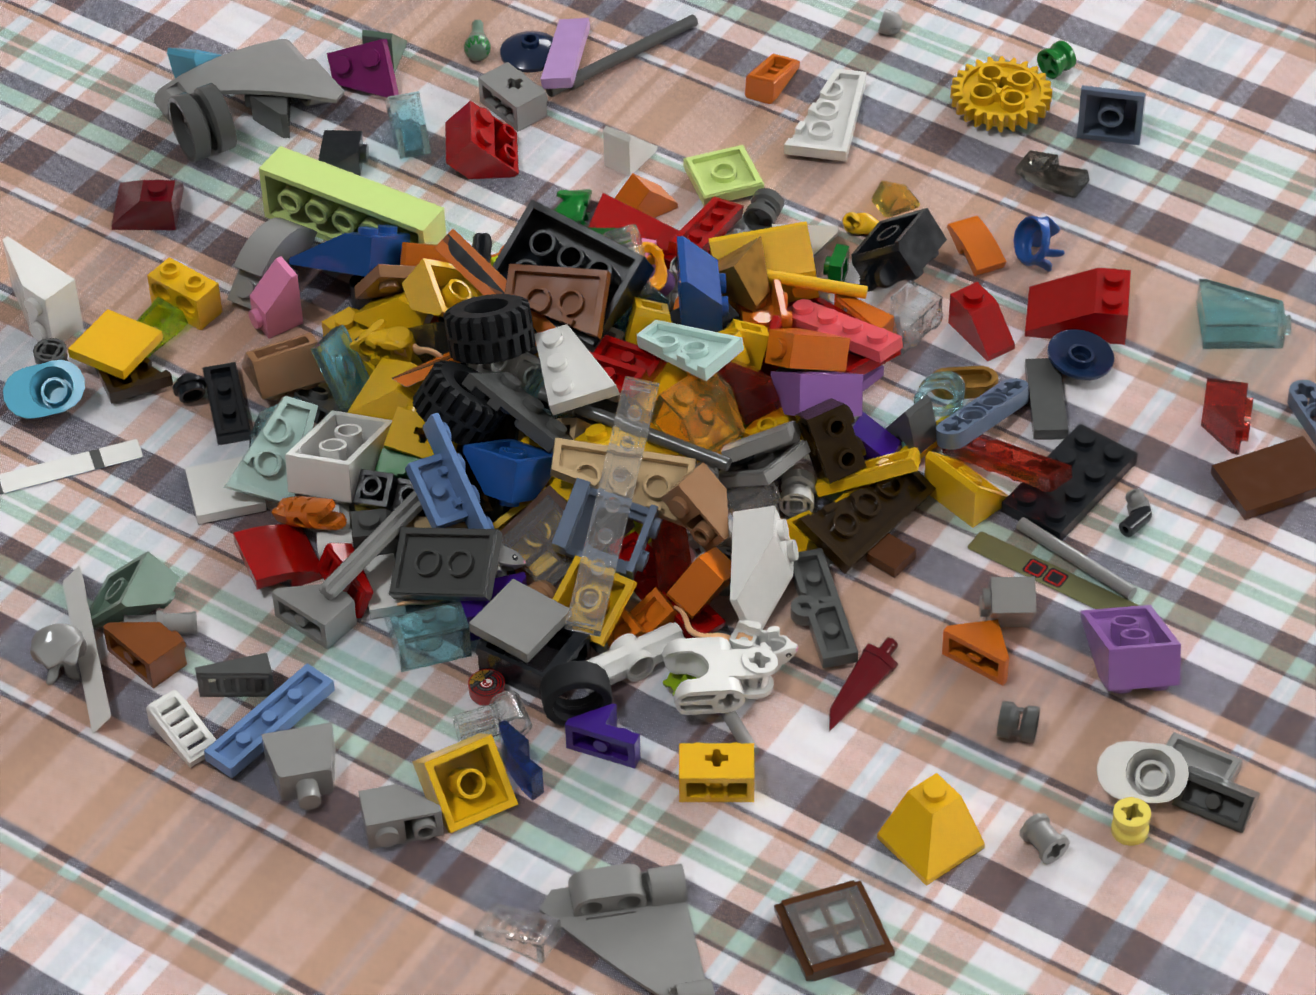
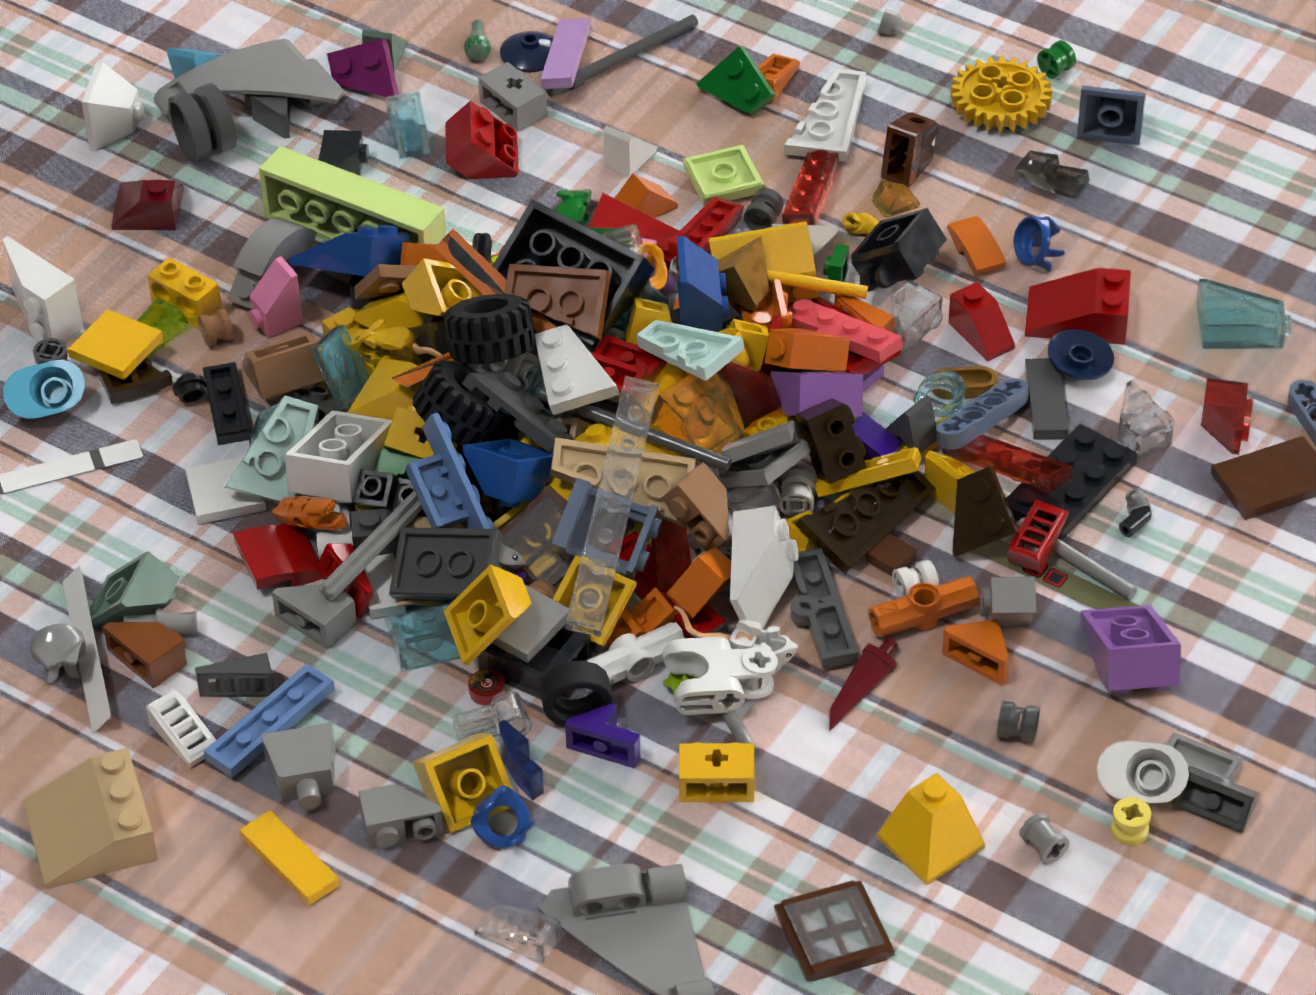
none -> tan slope [22,747,158,889]
none -> white slope [81,62,144,151]
none -> medium nougat wheel [198,308,234,347]
none -> yellow tile [239,810,340,906]
none -> yellow slope [444,564,532,665]
none -> blue piece [470,786,535,849]
none -> green wing [696,46,777,115]
none -> clear red plate [782,150,839,225]
none -> orange piece [868,576,979,637]
none -> reddish brown torso [880,112,939,188]
none -> white wheel [892,560,940,598]
none -> dark brown wing [952,466,1019,557]
none -> red slope [1007,500,1069,573]
none -> clear slope [1117,380,1174,461]

